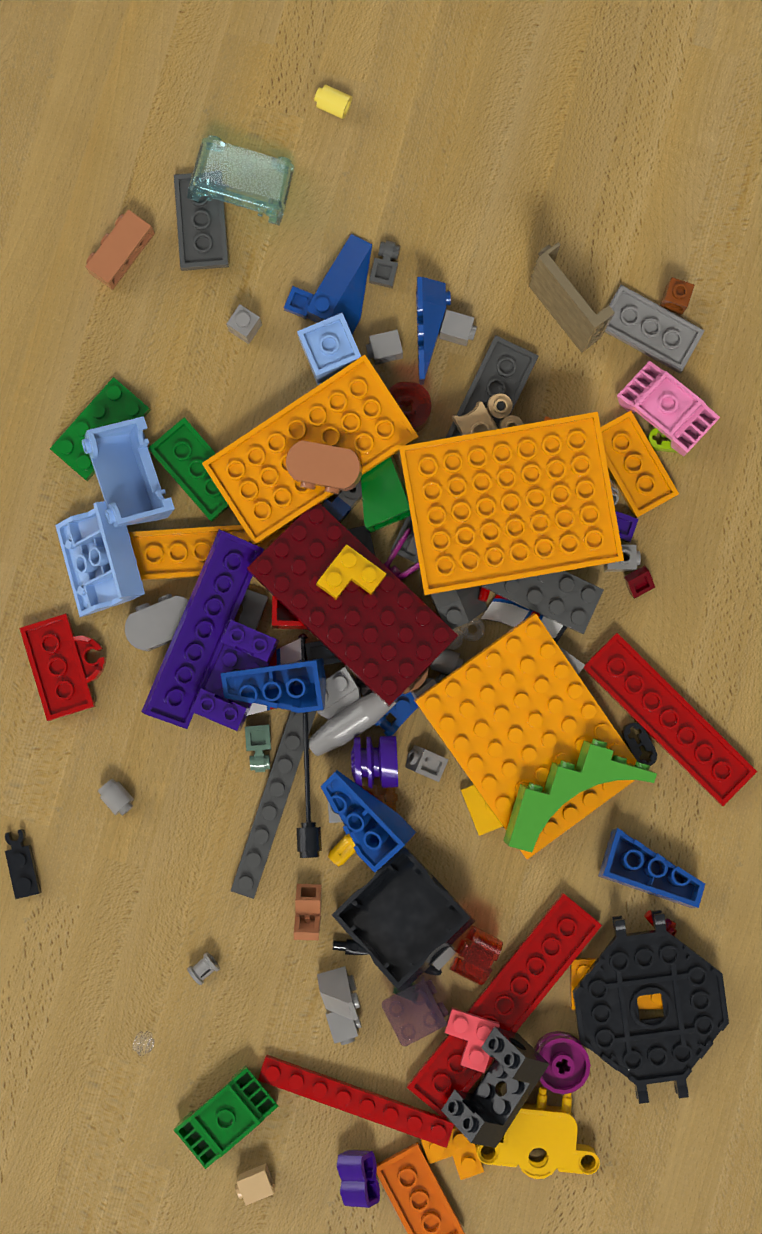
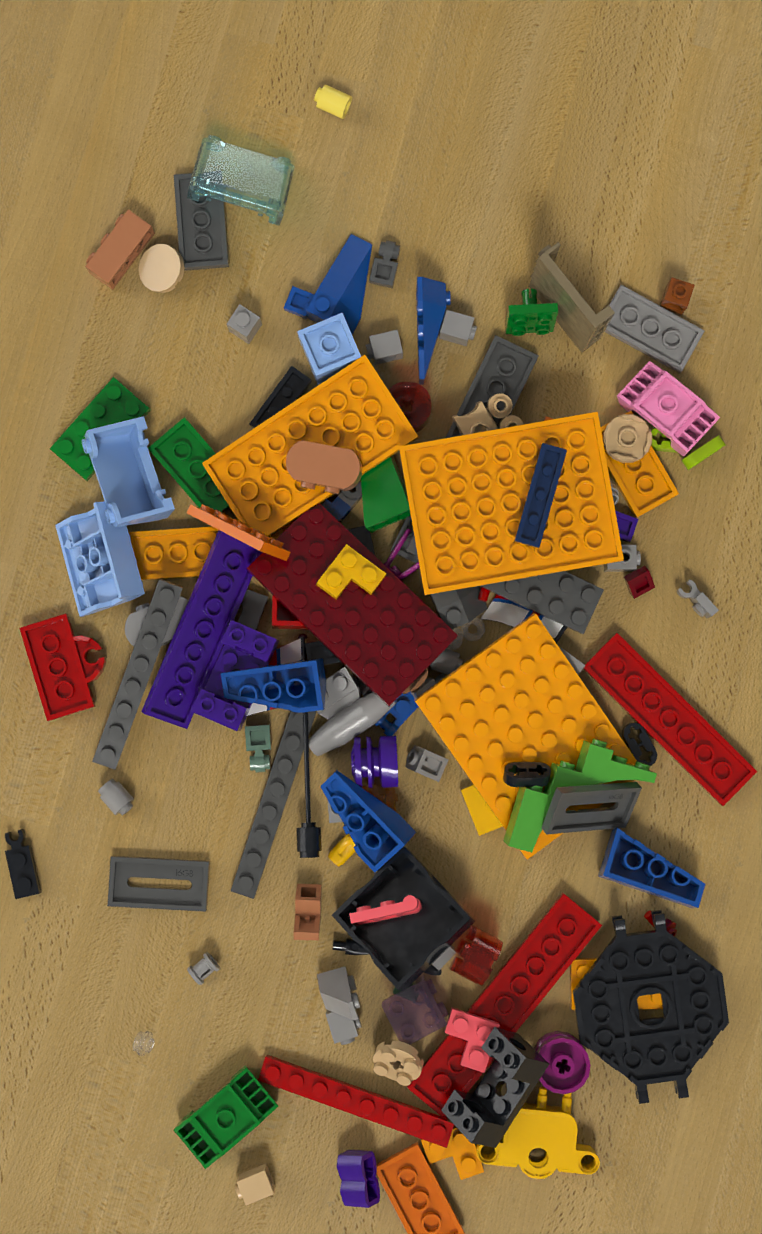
none -> dark grey plate [92,578,183,770]
none -> dark grey piece [107,856,210,912]
none -> tan tile [138,244,185,293]
none -> orange plate [187,504,291,561]
none -> black plate [249,366,312,428]
none -> coral plate [349,895,422,926]
none -> tan plate [373,1041,424,1086]
none -> black beam [503,762,551,787]
none -> green plate [505,289,558,336]
none -> dark blue plate [514,443,567,548]
none -> dark grey piece [541,782,642,834]
none -> tan tile [603,414,652,463]
none -> light grey plate [676,580,719,618]
none -> lime beam [681,435,726,470]

